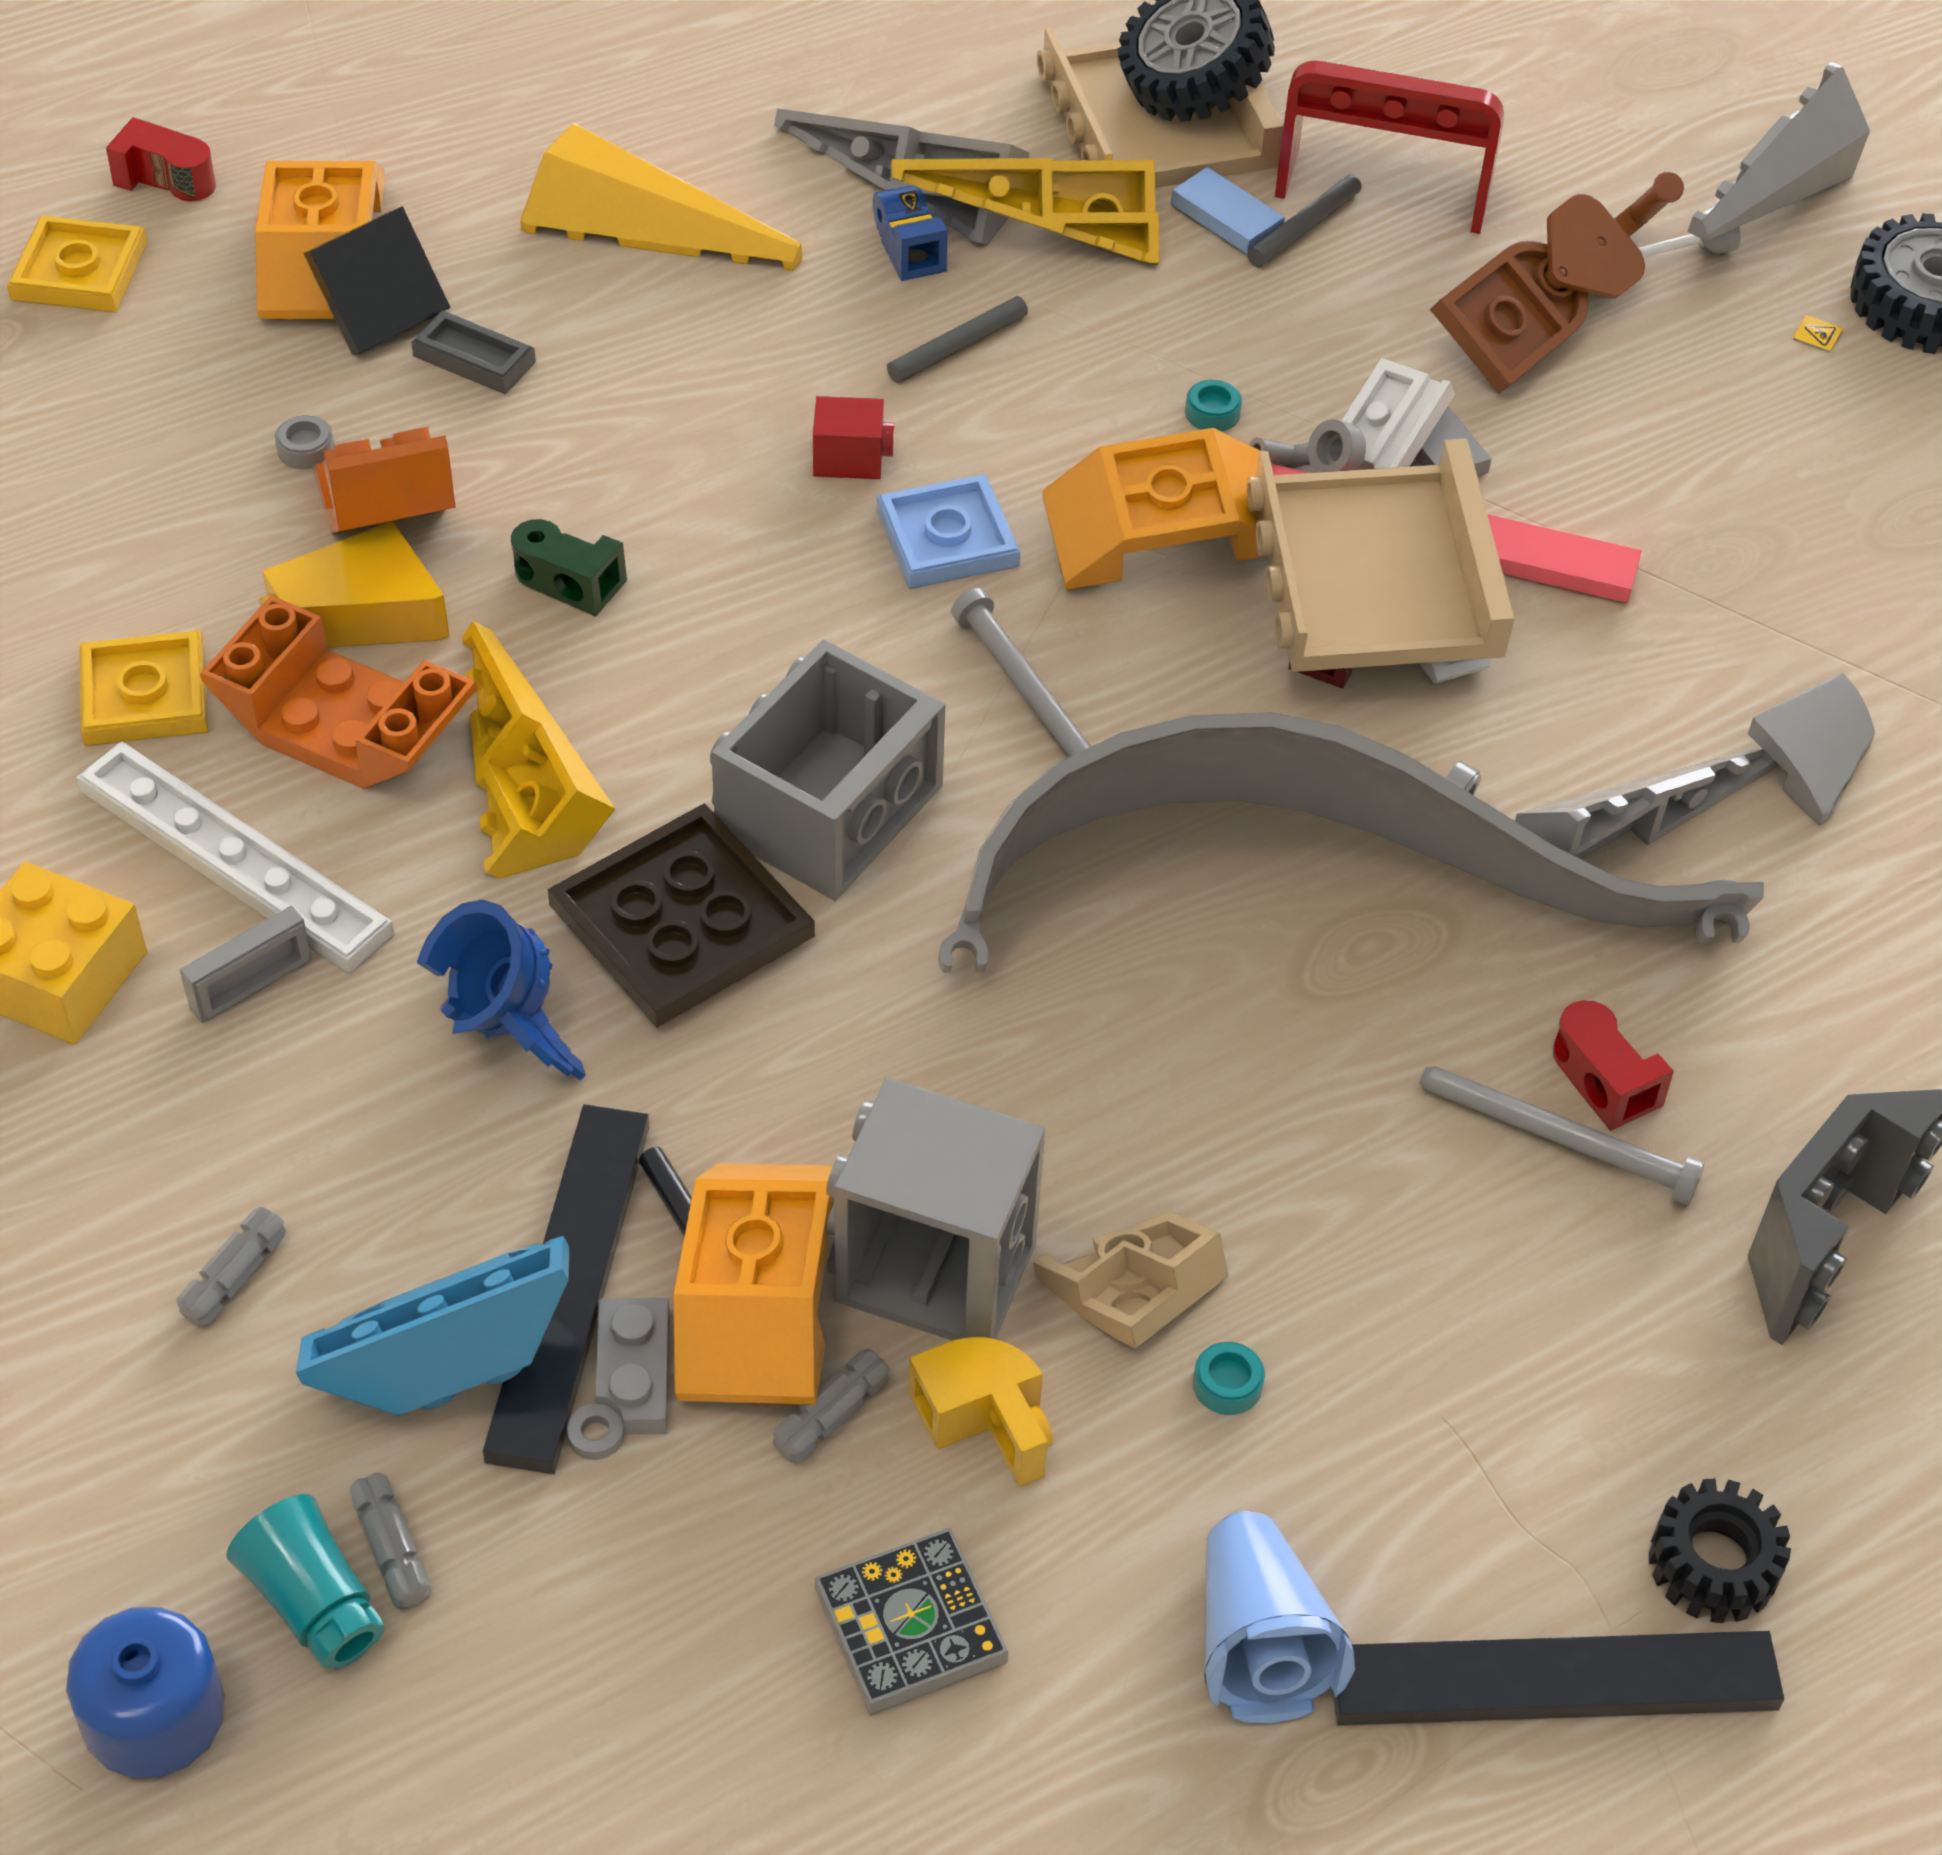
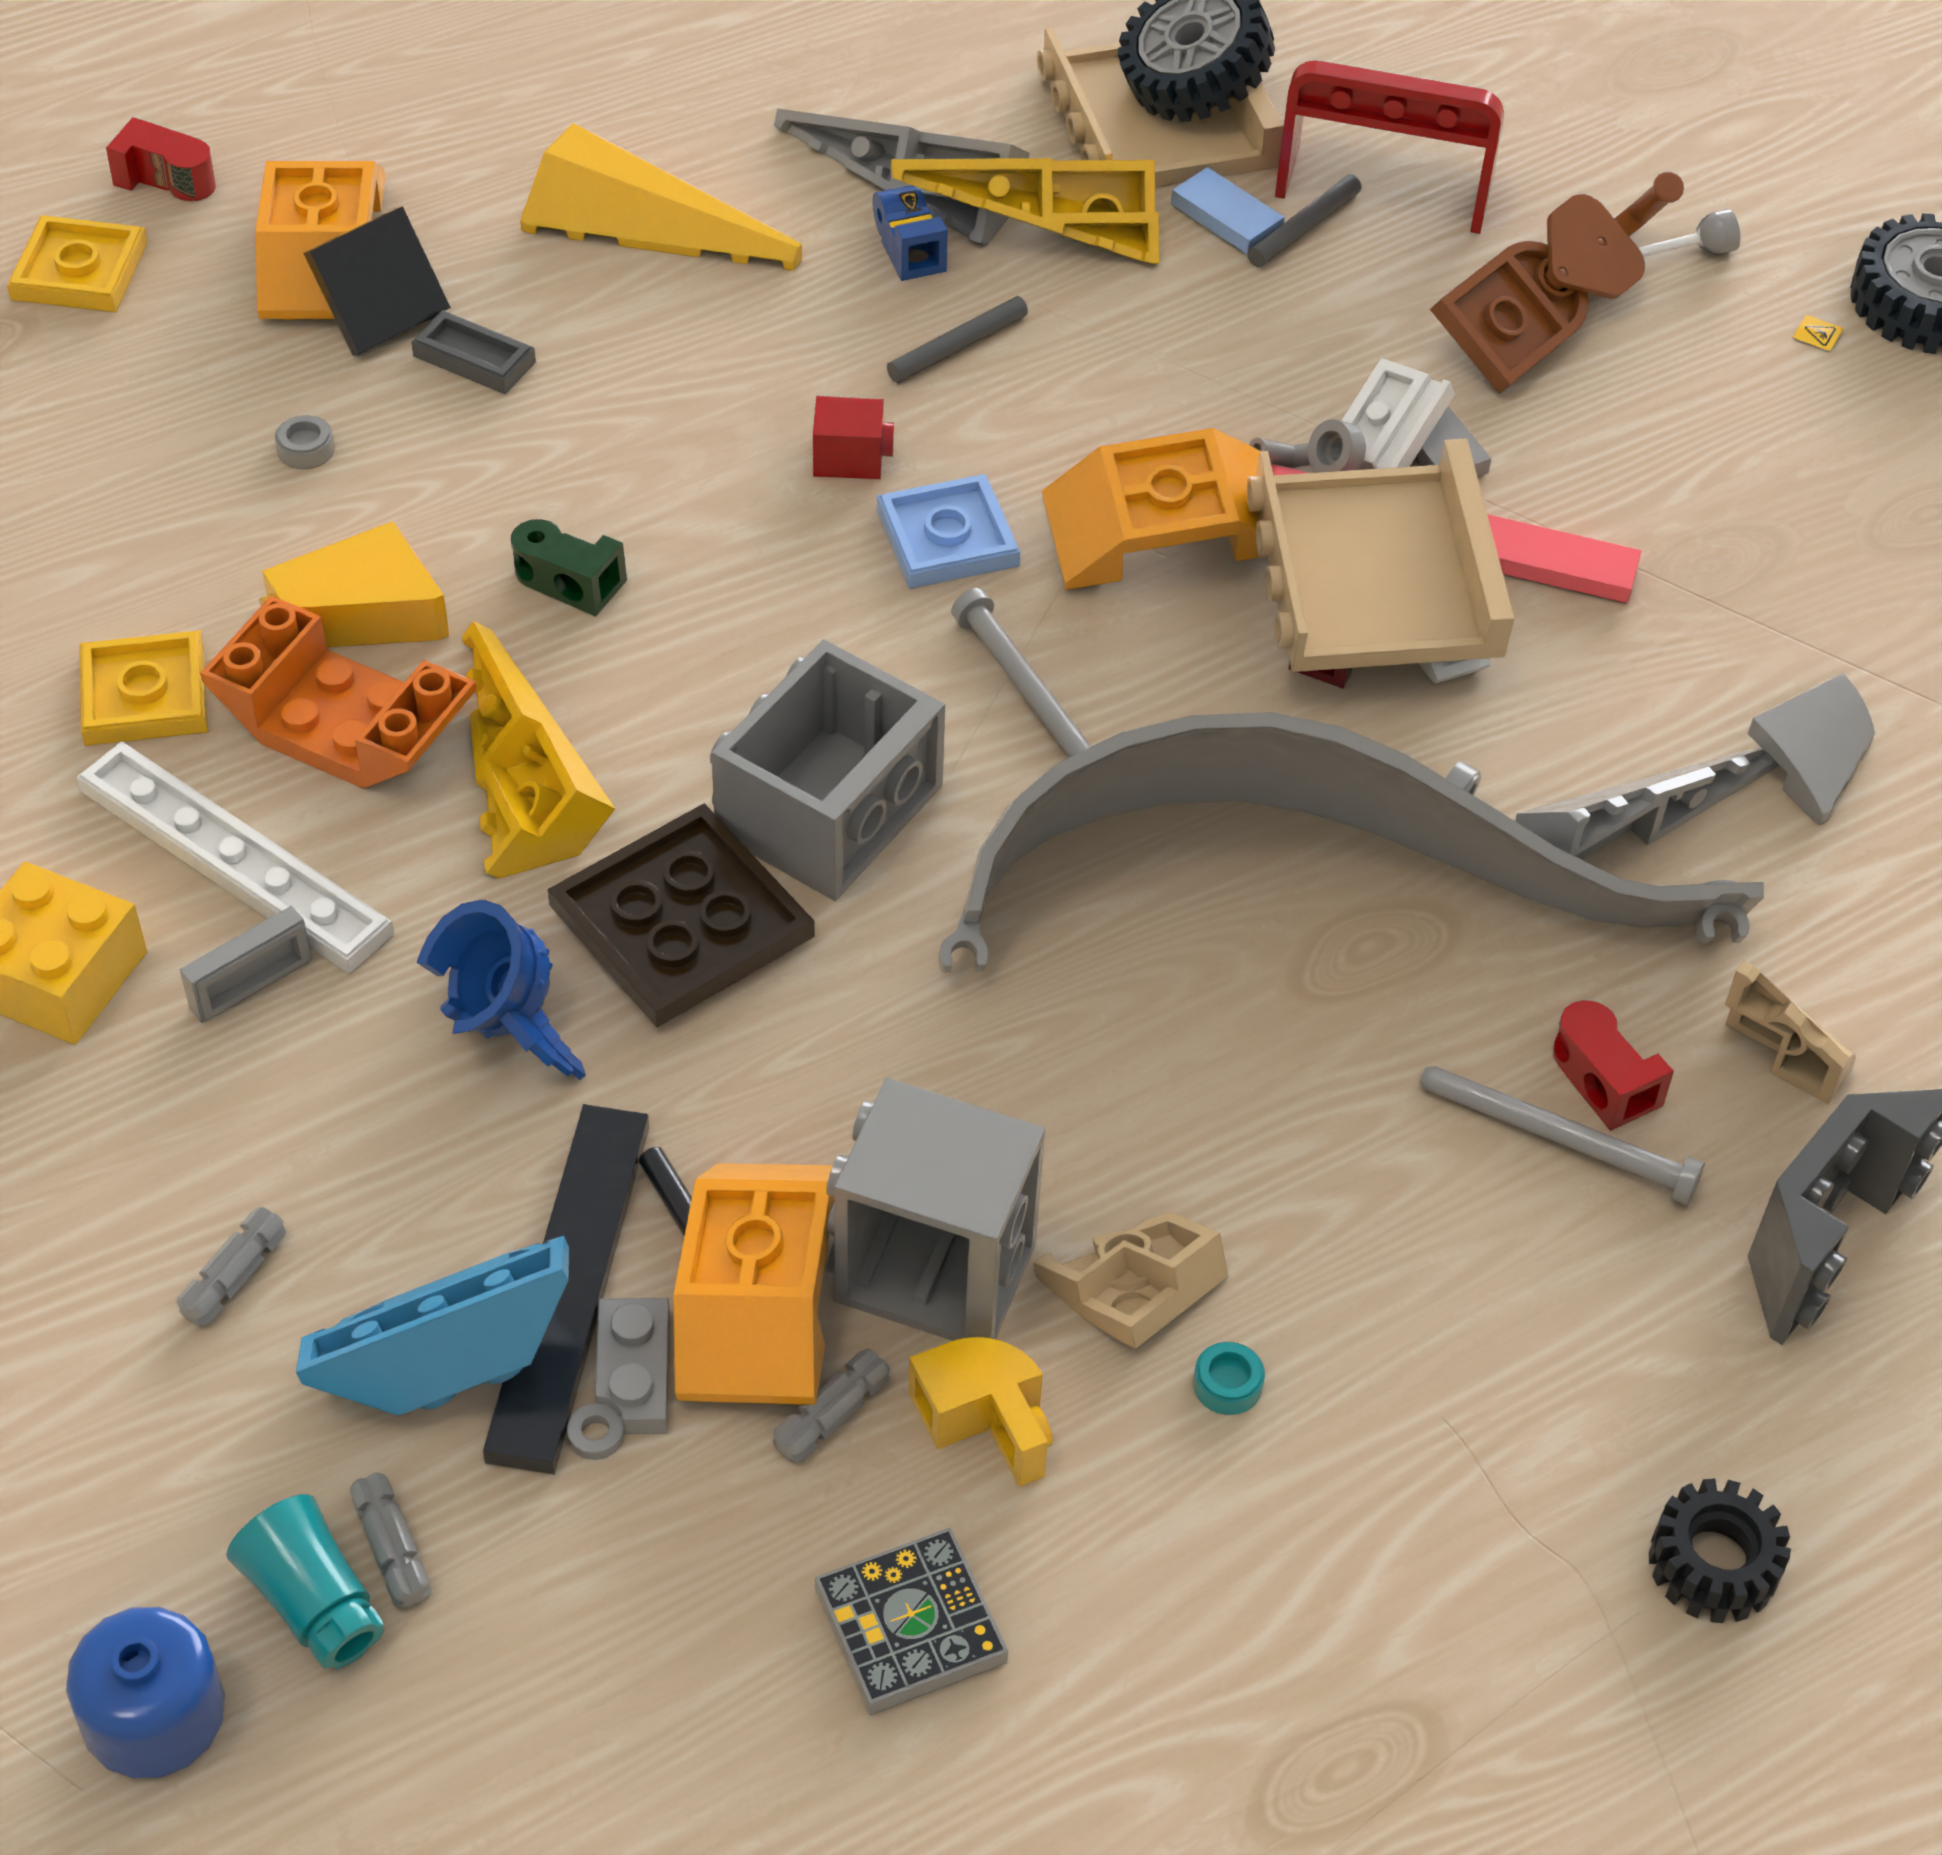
orange slope [313,427,456,533] -> none
teal tile [1185,380,1242,432] -> none
light blue cone [1204,1511,1355,1724] -> none
black tile [1333,1631,1784,1725] -> none
light grey wedge [1687,61,1870,241] -> none
none -> tan slope [1725,960,1856,1104]

